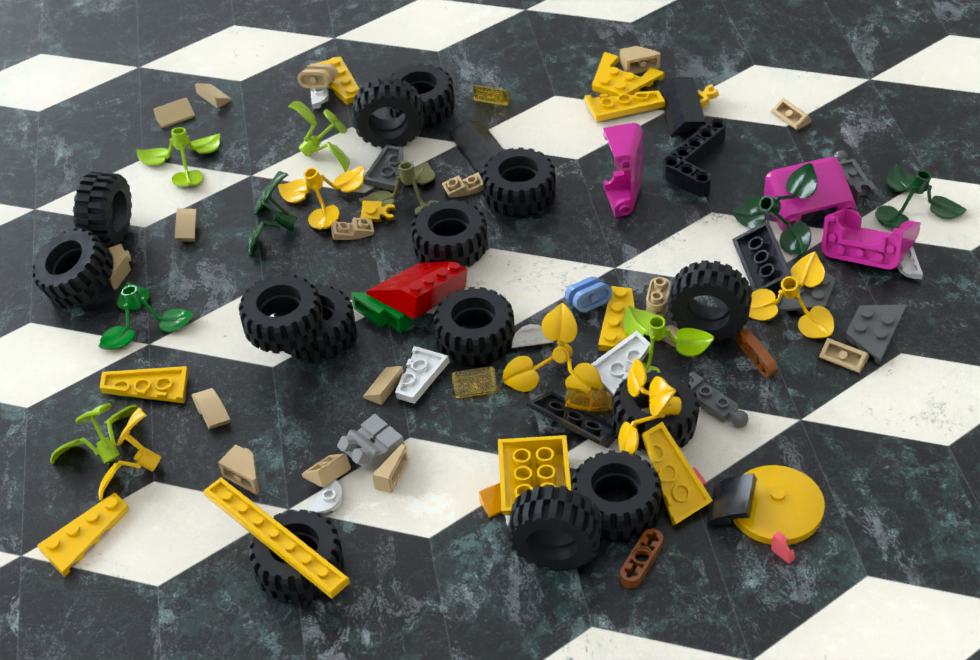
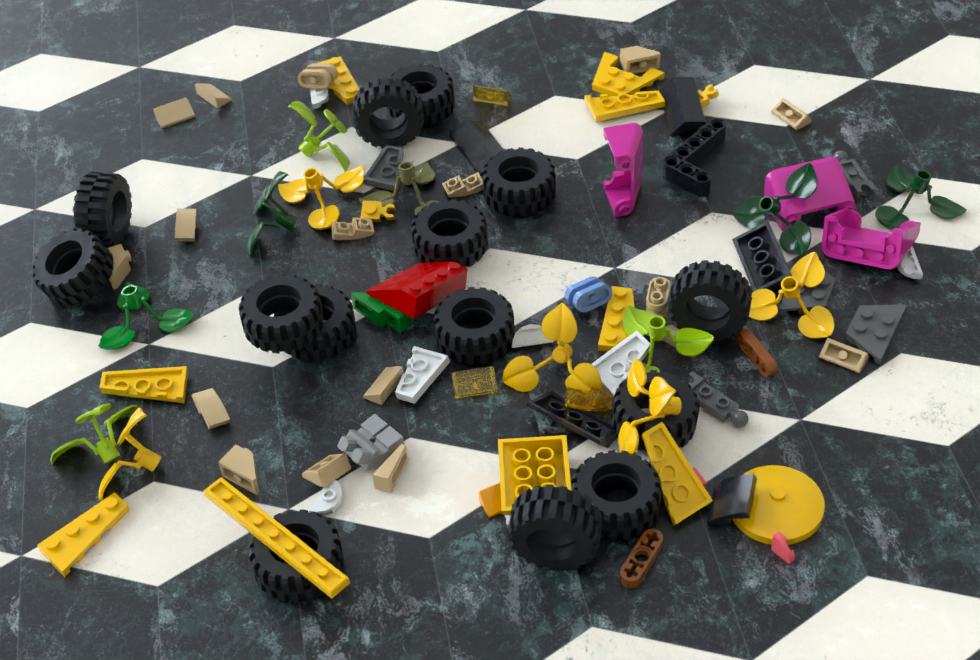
lime plant [136,127,220,187] -> none

